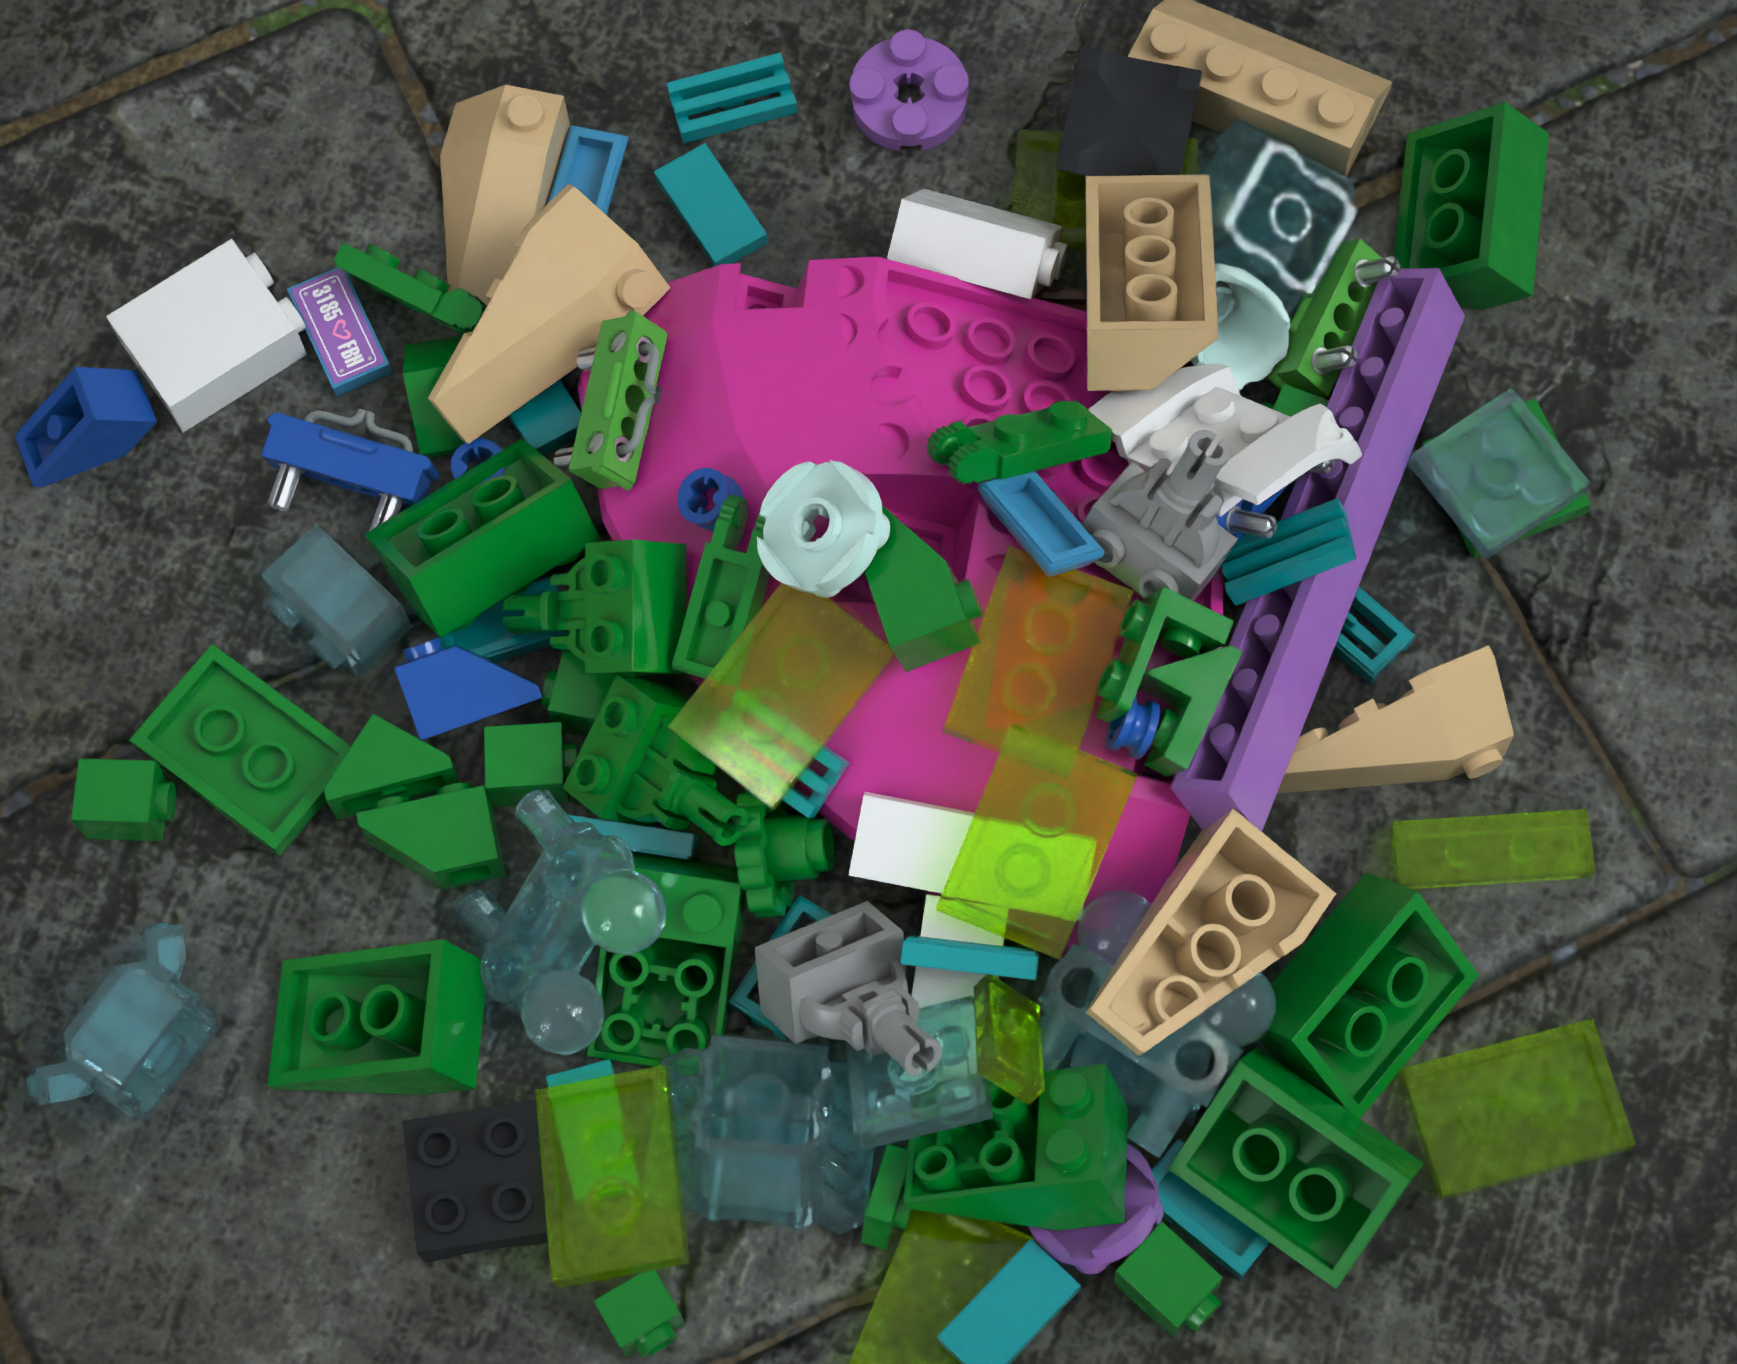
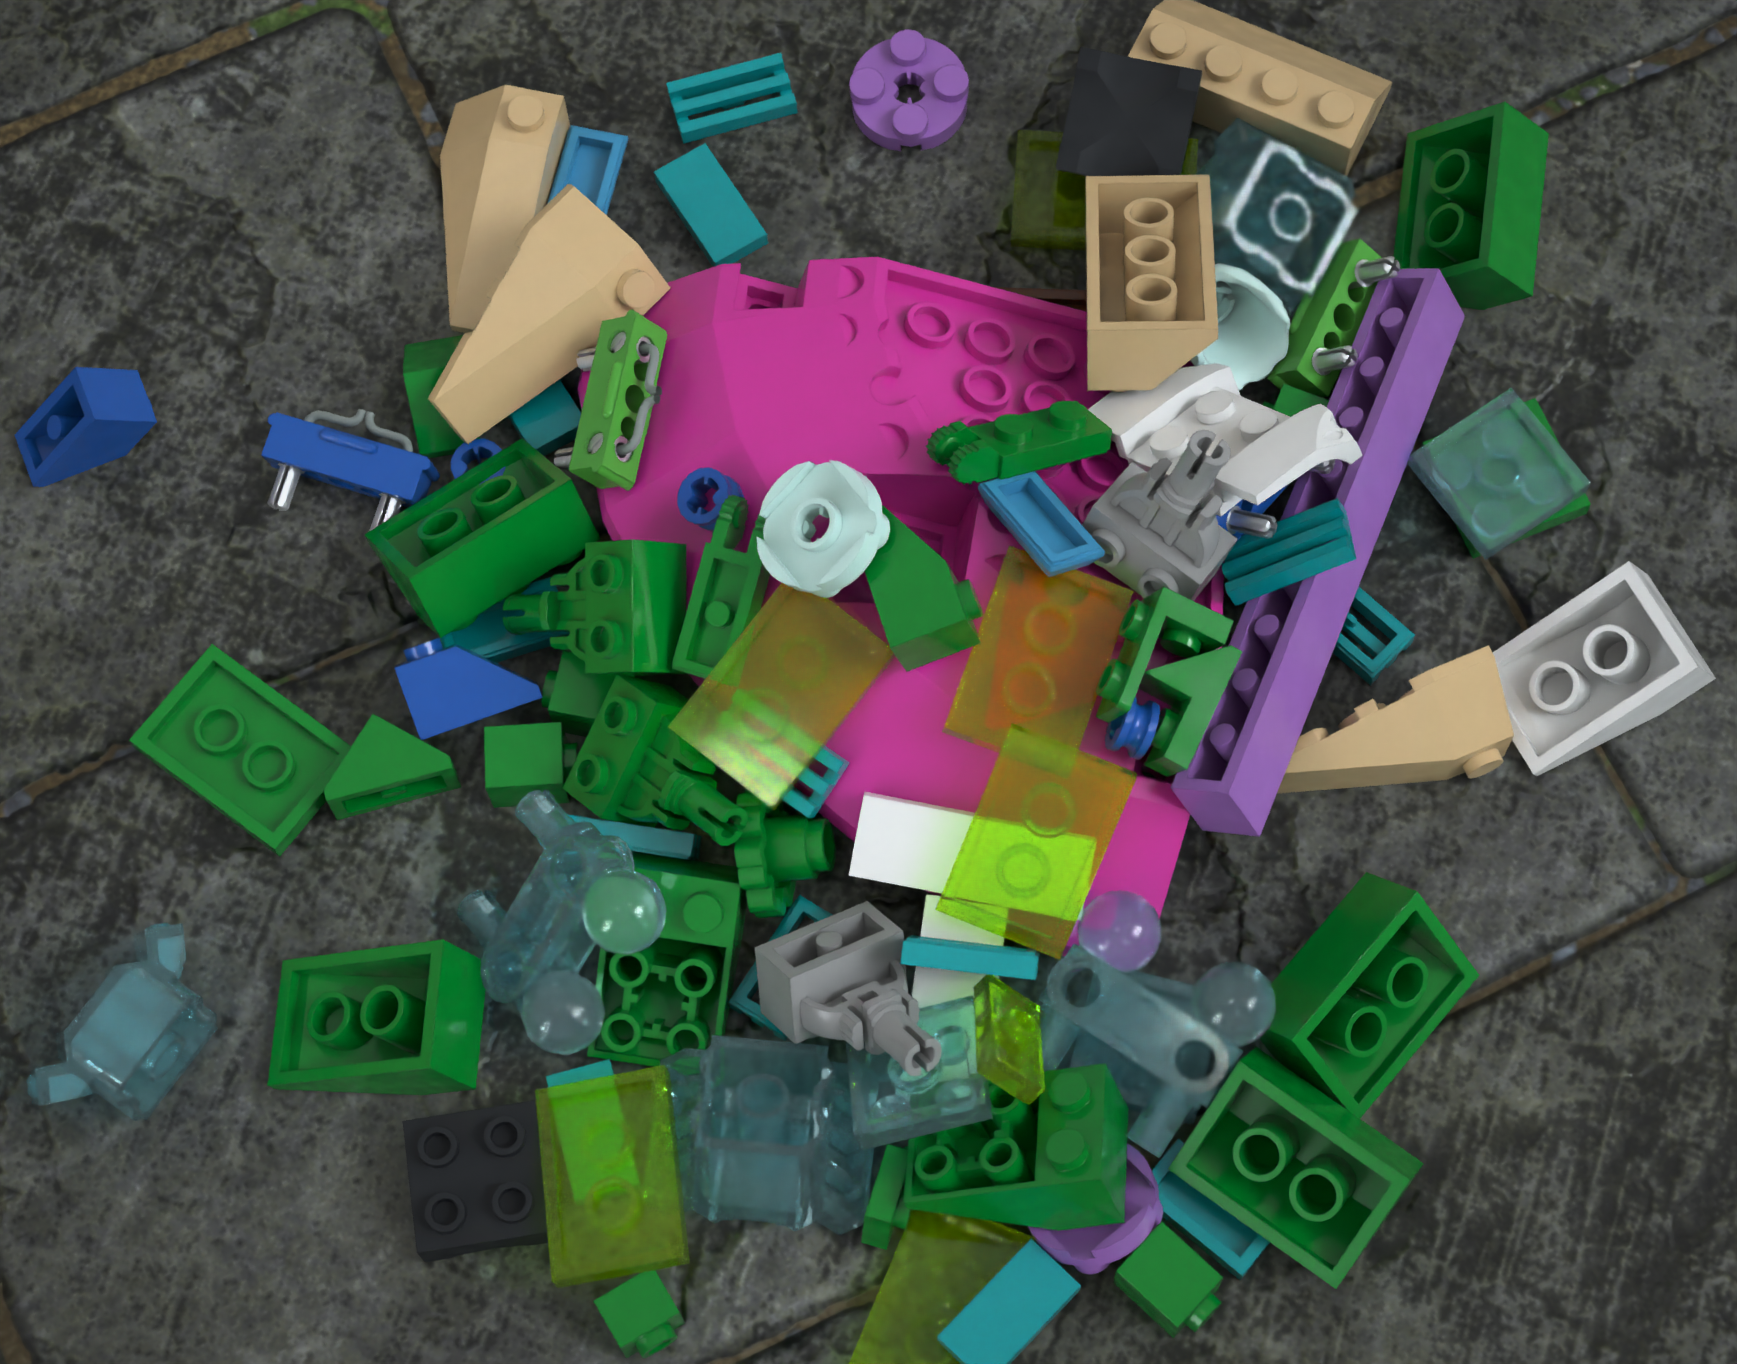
green brick [71,758,177,841] -> none
white brick [106,239,307,433] -> none
clear light blue brick [261,524,412,678] -> none
medium lavender tile [287,267,393,397] -> none
green hinge [333,242,487,335] -> none
green slope [356,783,506,890] -> none
white brick [887,189,1068,299] -> none
tan wedge [1085,809,1337,1056] -> none
clear neon green tile [1390,809,1595,889] -> none
clear neon green tile [1399,1018,1636,1200] -> none
none -> white slope [1493,561,1716,776]

